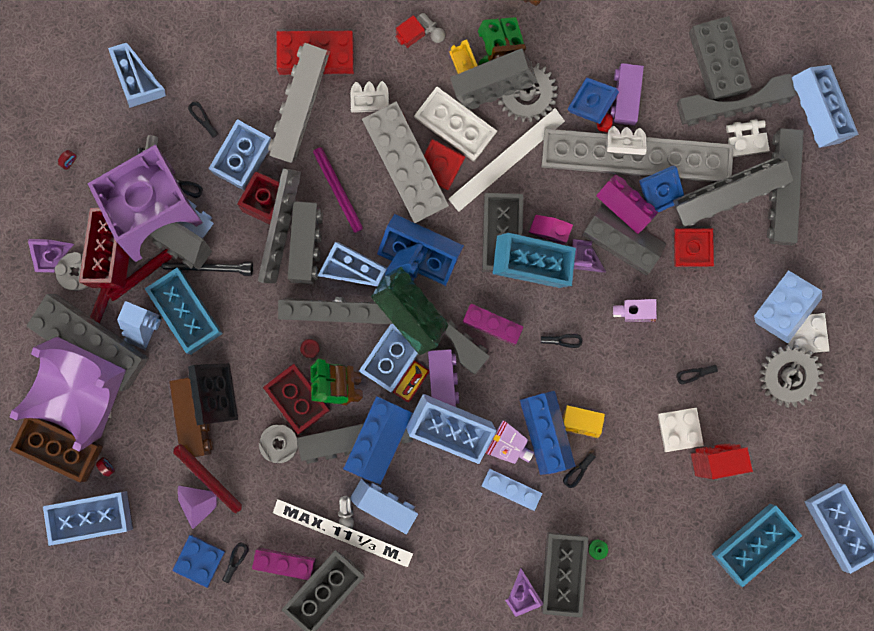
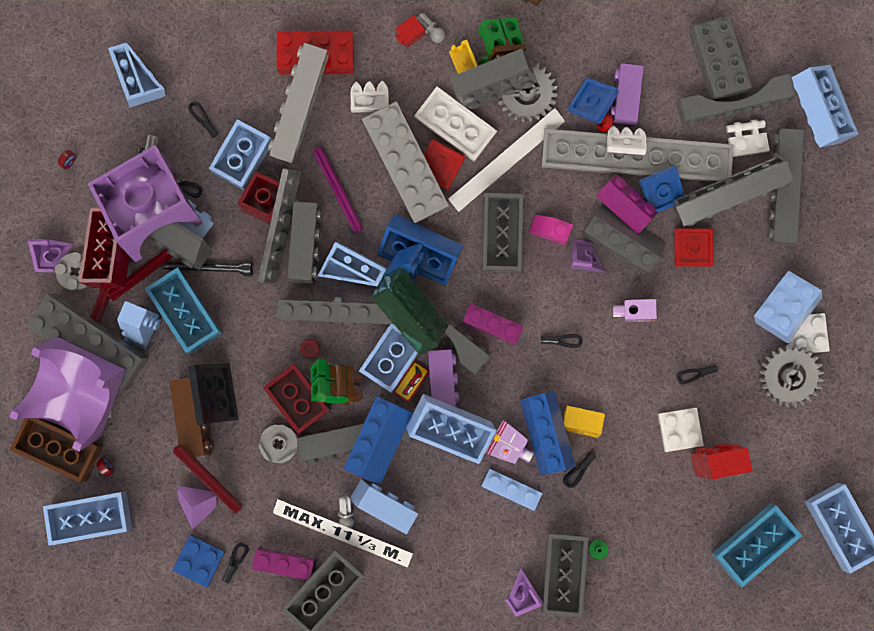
dark azure brick [493,233,576,288] -> none

